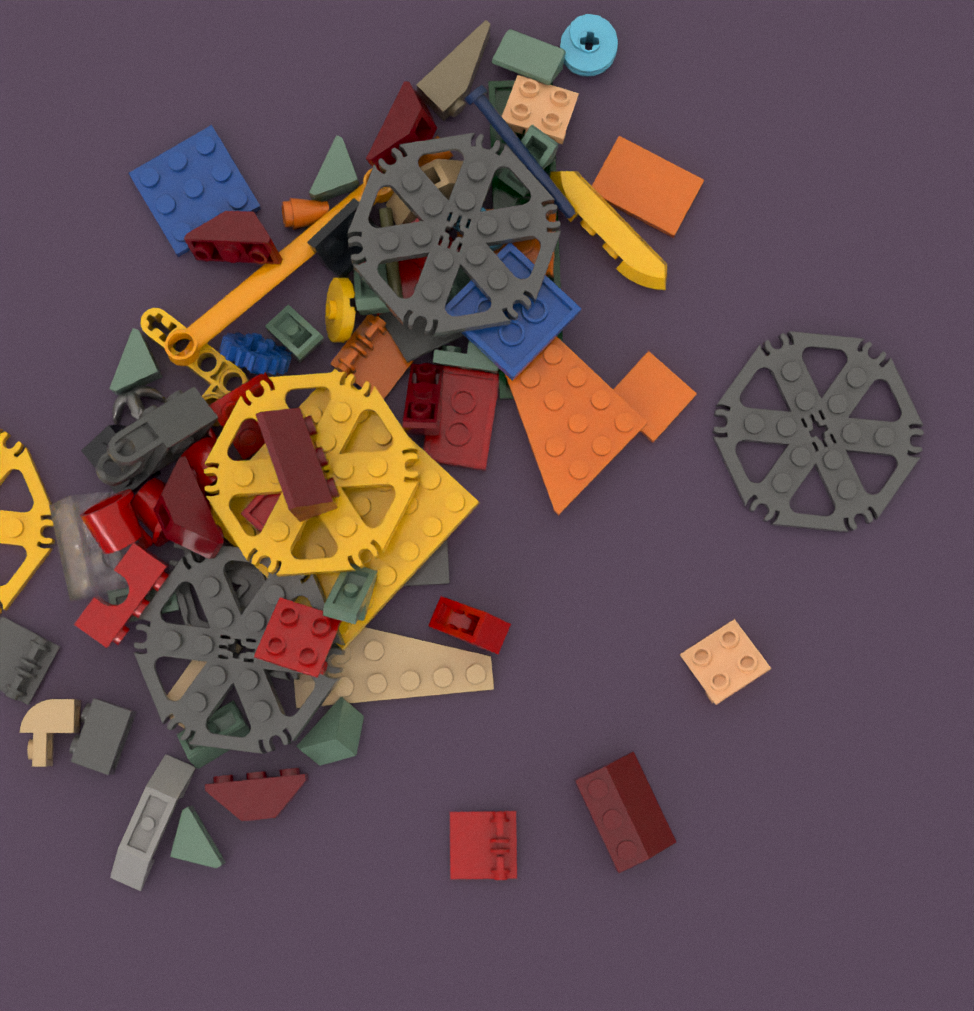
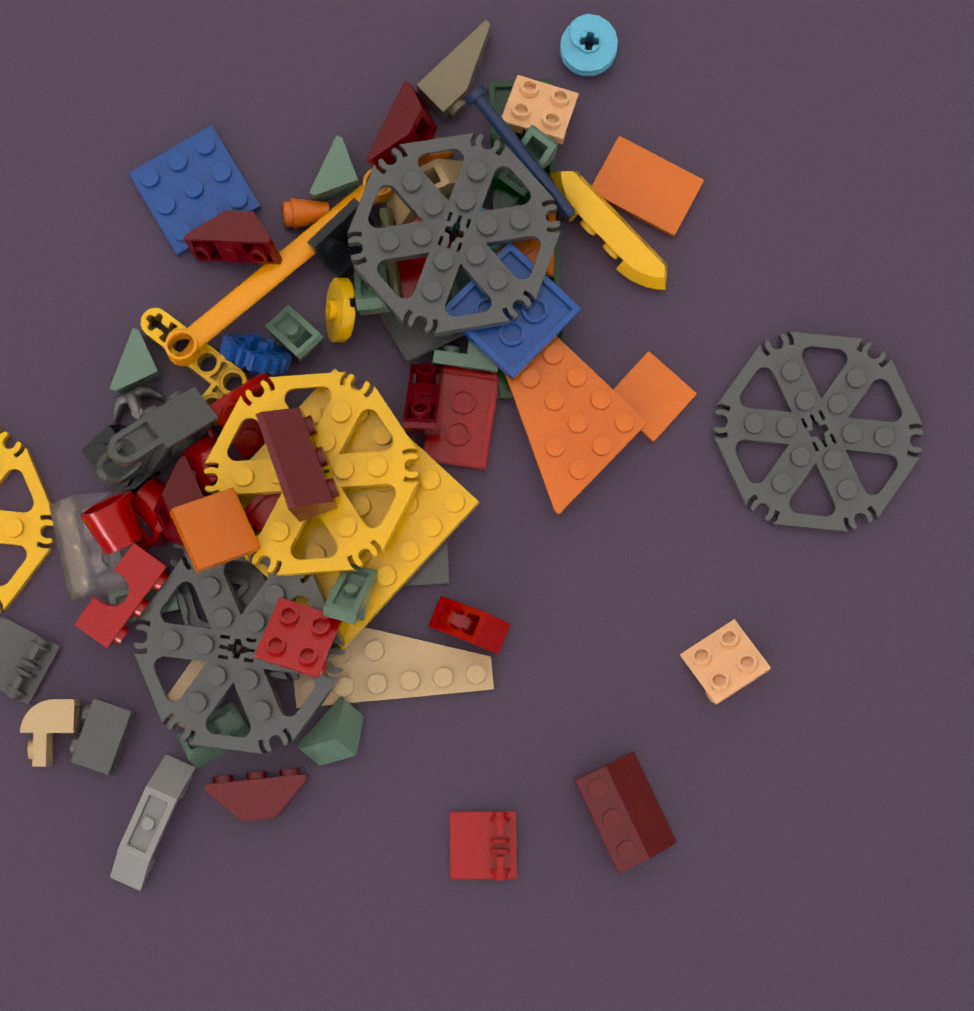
sand green slope [170,805,226,868] -> none
orange hinge [330,314,414,399] -> none
sand green slope [492,29,566,85] -> none
none -> orange tile [169,487,261,573]

